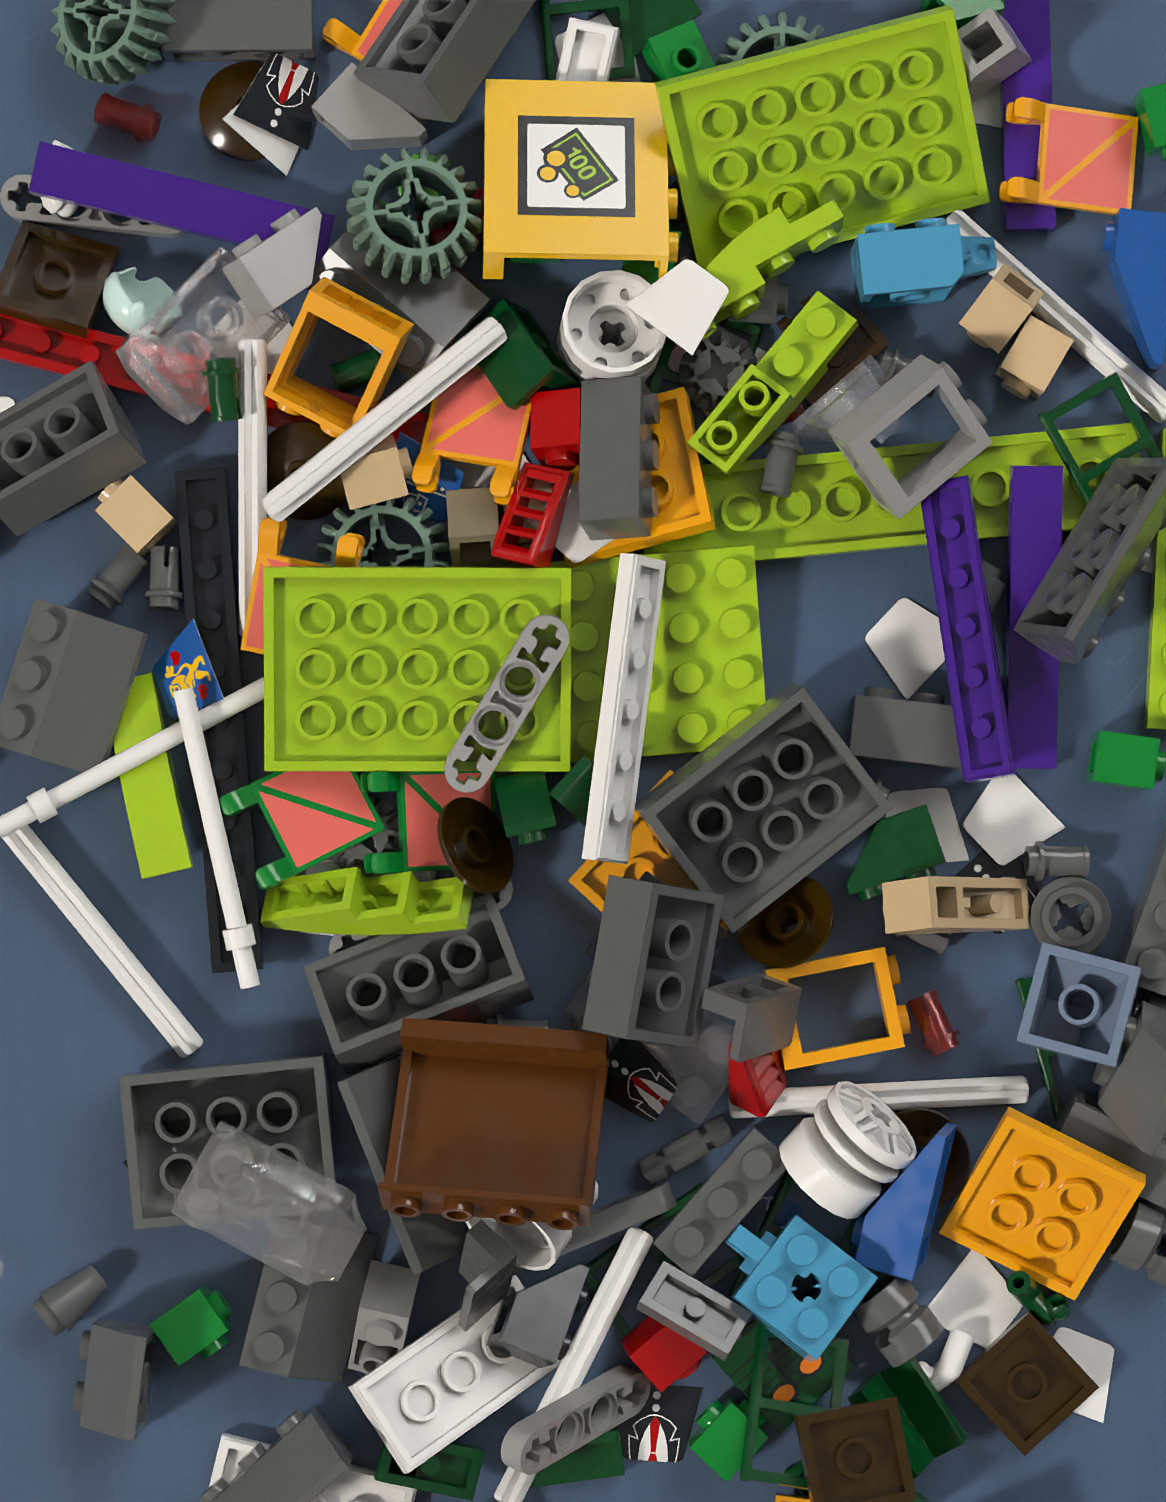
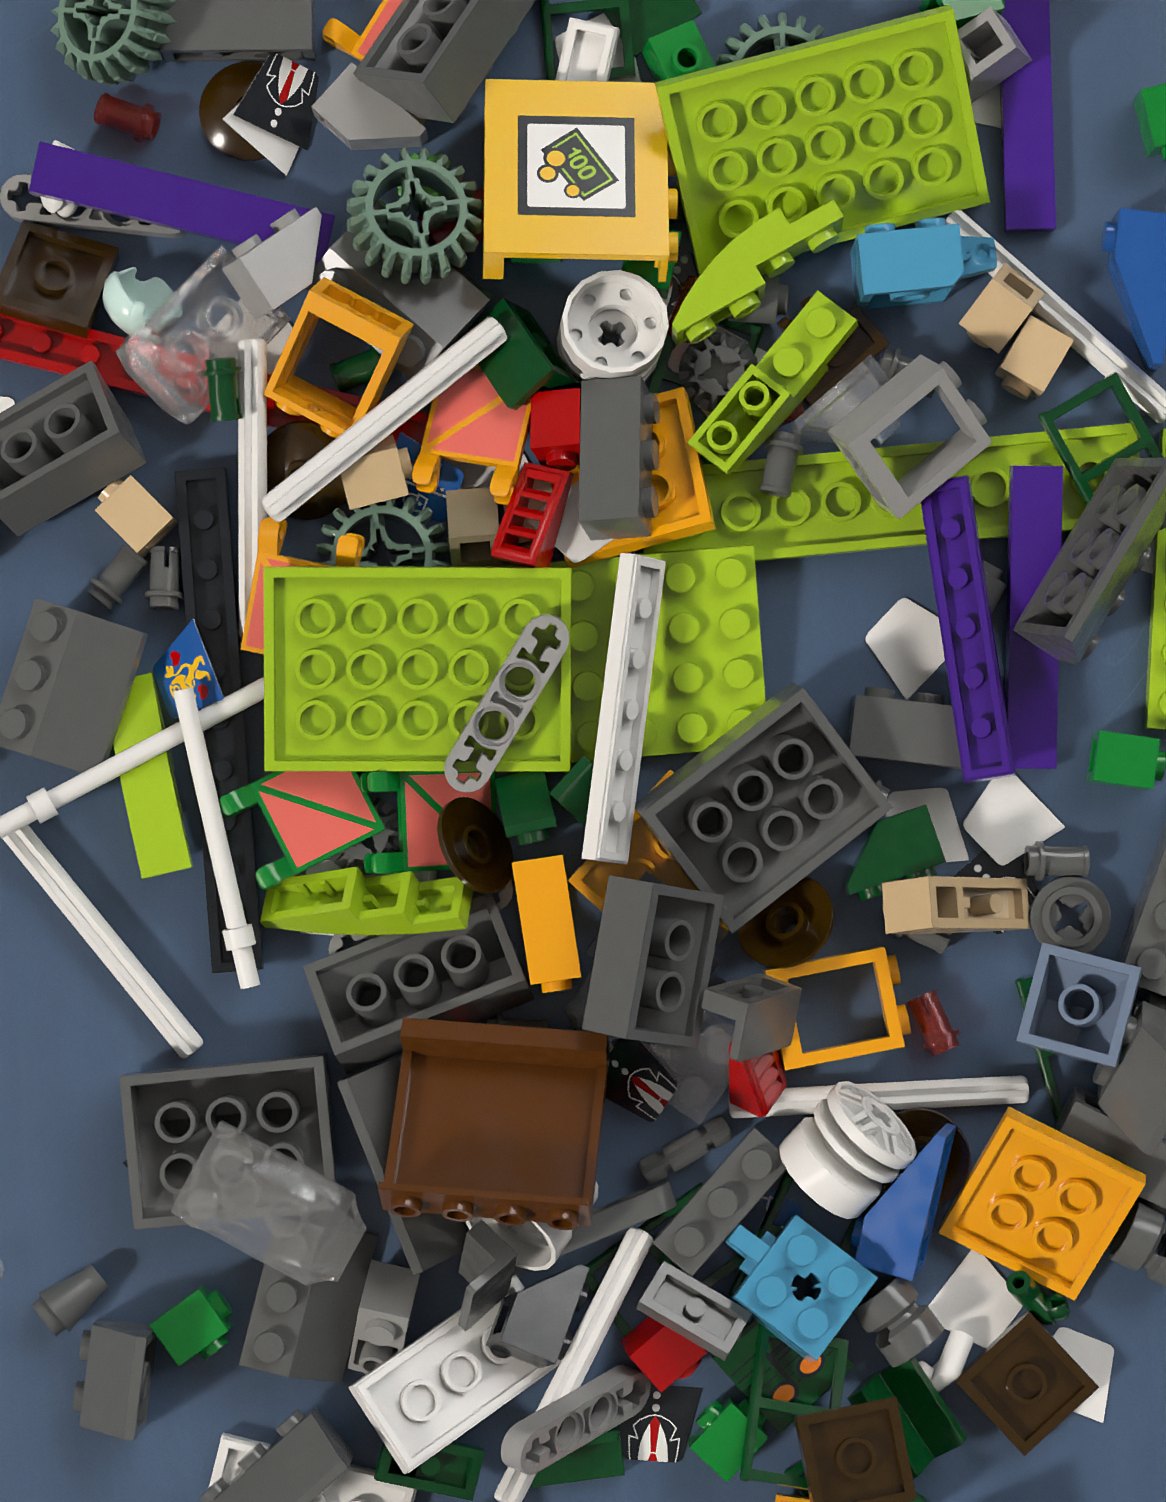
white sticker [626,259,729,355] -> none
flag [999,97,1139,215] -> none
none -> light orange window [512,855,581,993]

